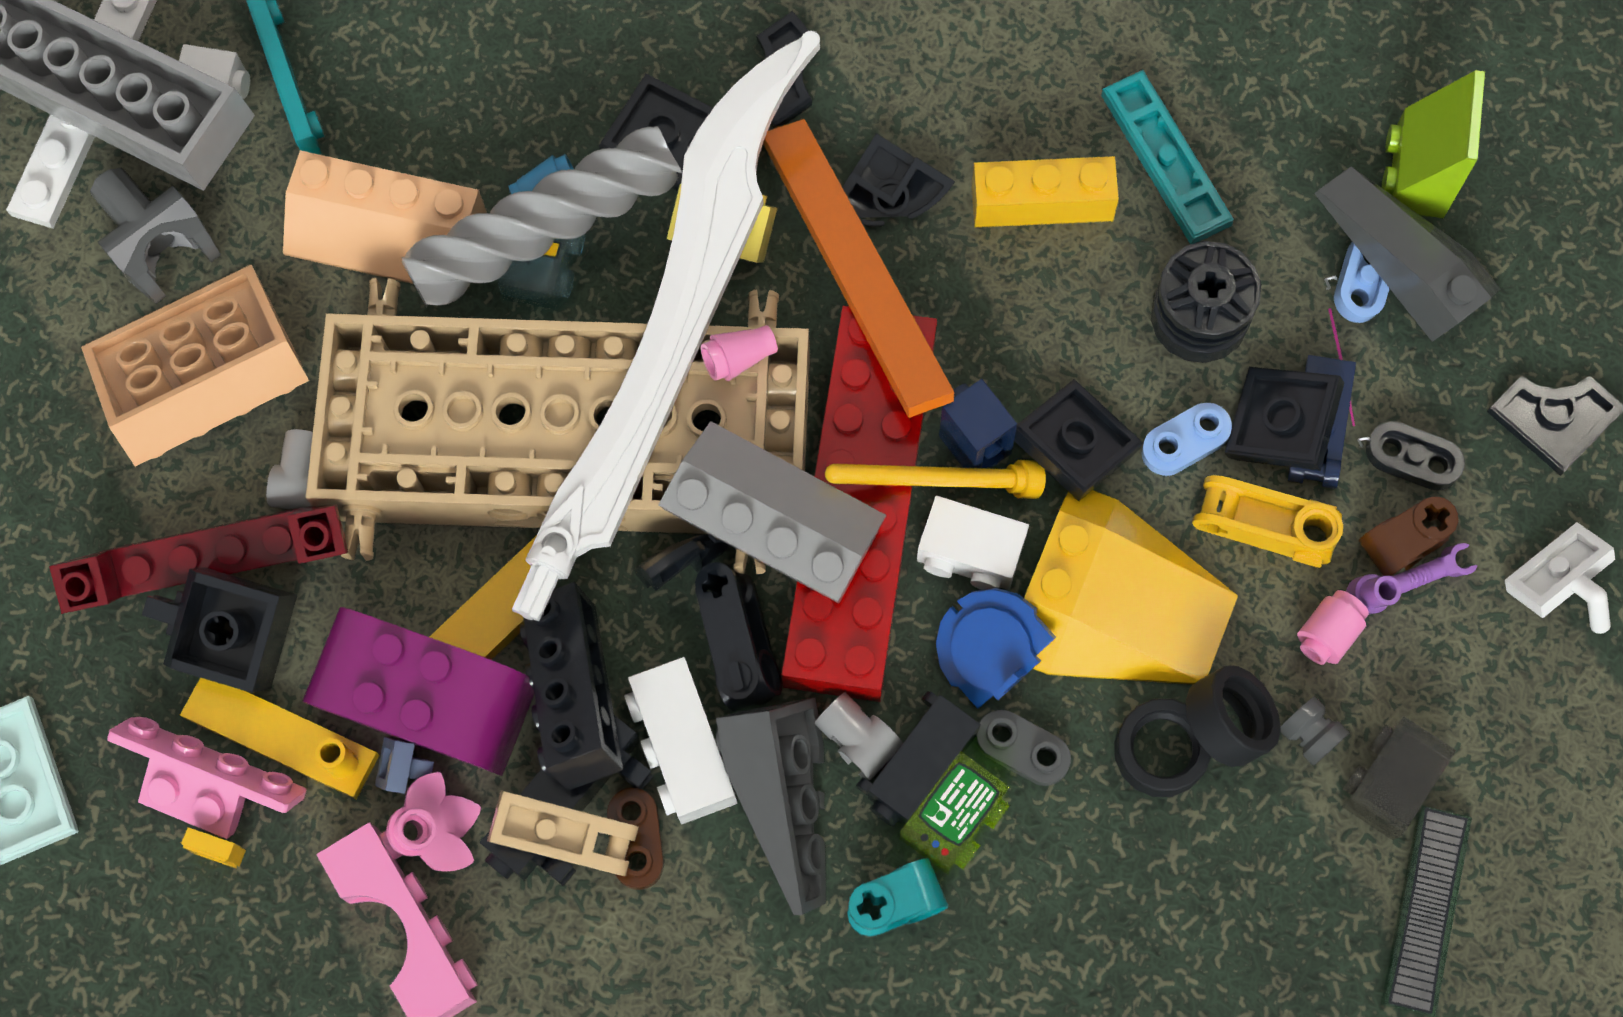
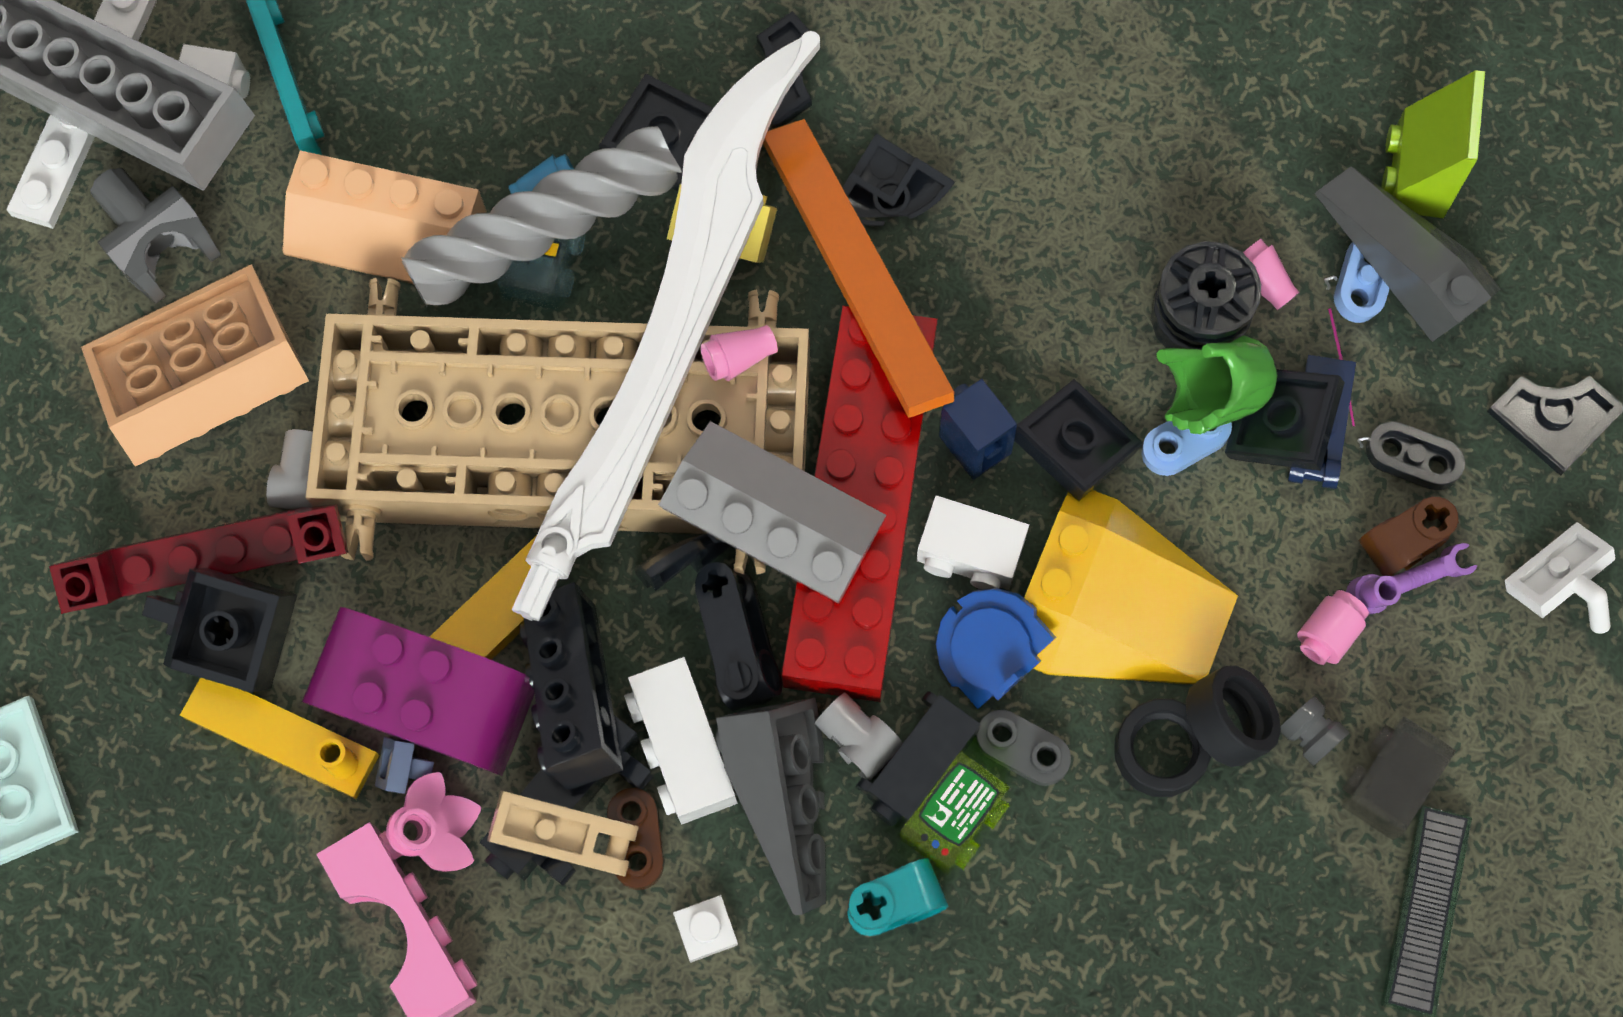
bright pink bracket [107,717,307,839] -> none
yellow tile [181,827,246,868] -> none
yellow piece [825,460,1046,499] -> none
yellow brick [972,156,1119,227] -> none
teal plate [1101,70,1234,245] -> none
yellow piece [1192,475,1343,568] -> none
none -> white plate [673,895,738,963]
none -> bright green hair [1156,335,1277,434]
none -> bright pink cone [1243,239,1300,310]

